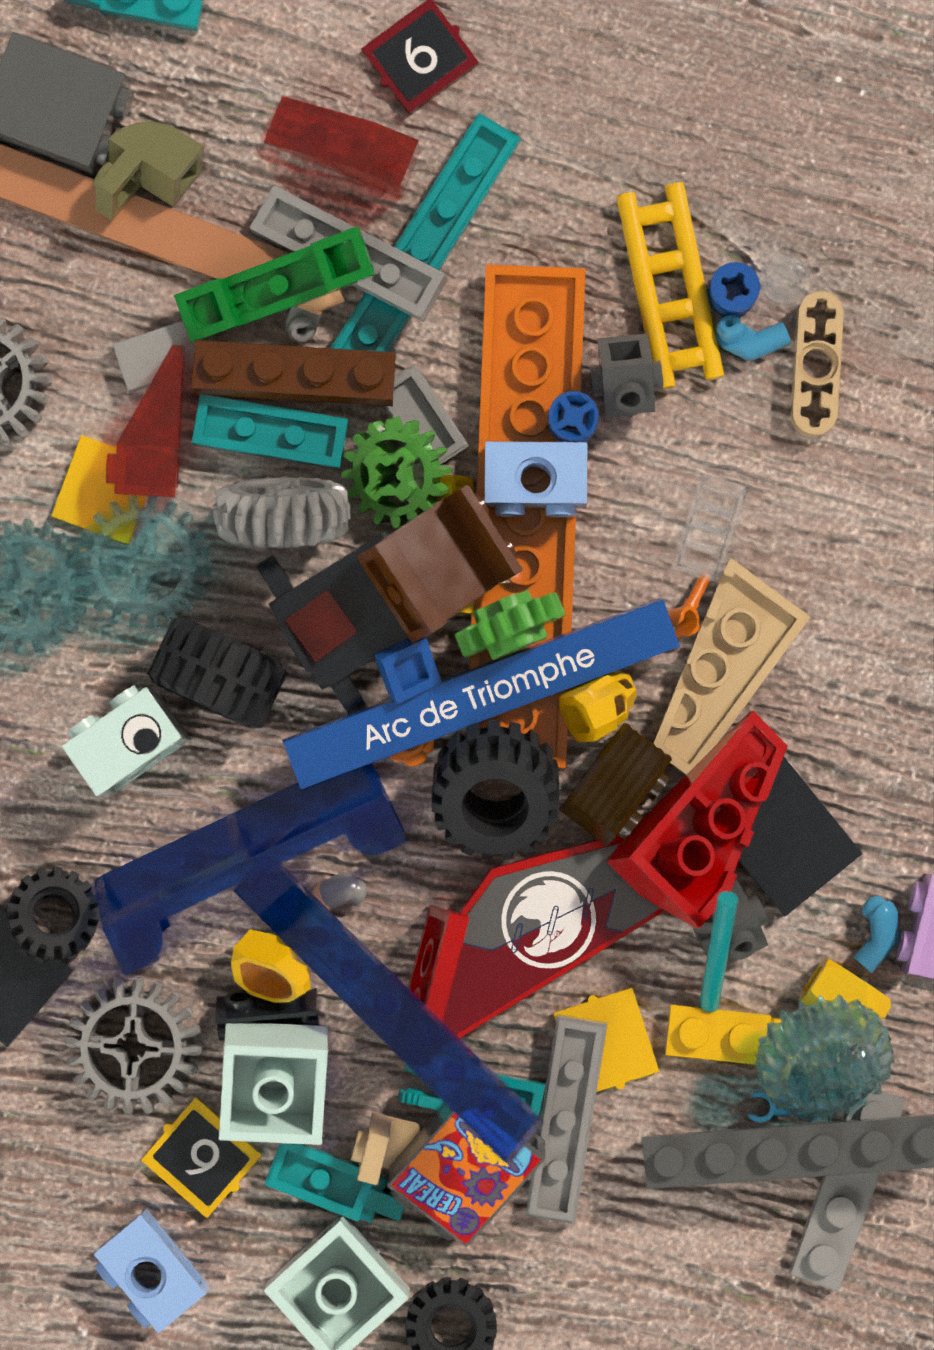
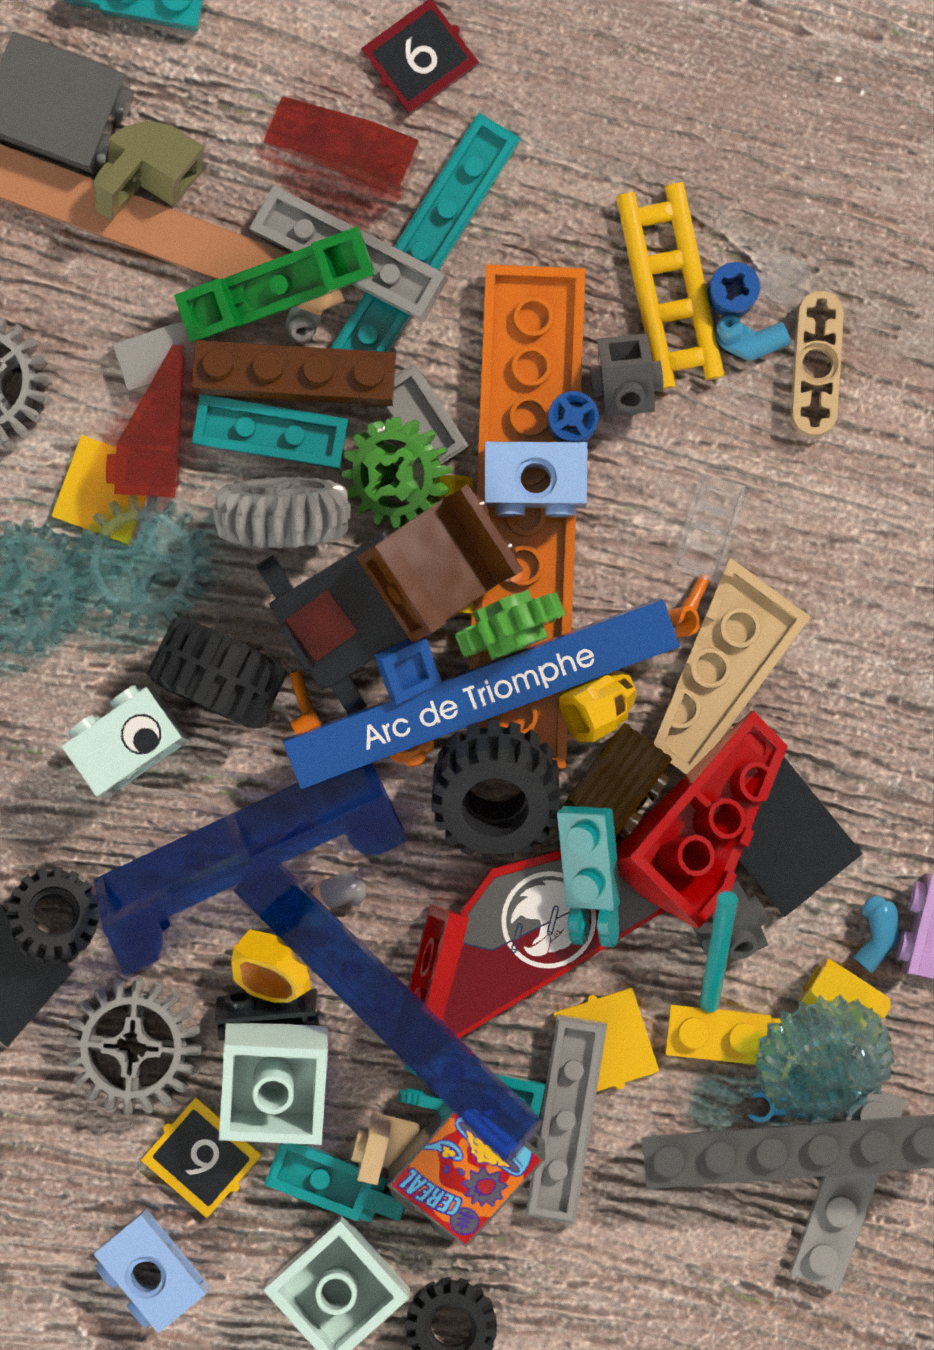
none -> orange hand [289,671,323,734]
none -> teal hinge [557,806,621,947]

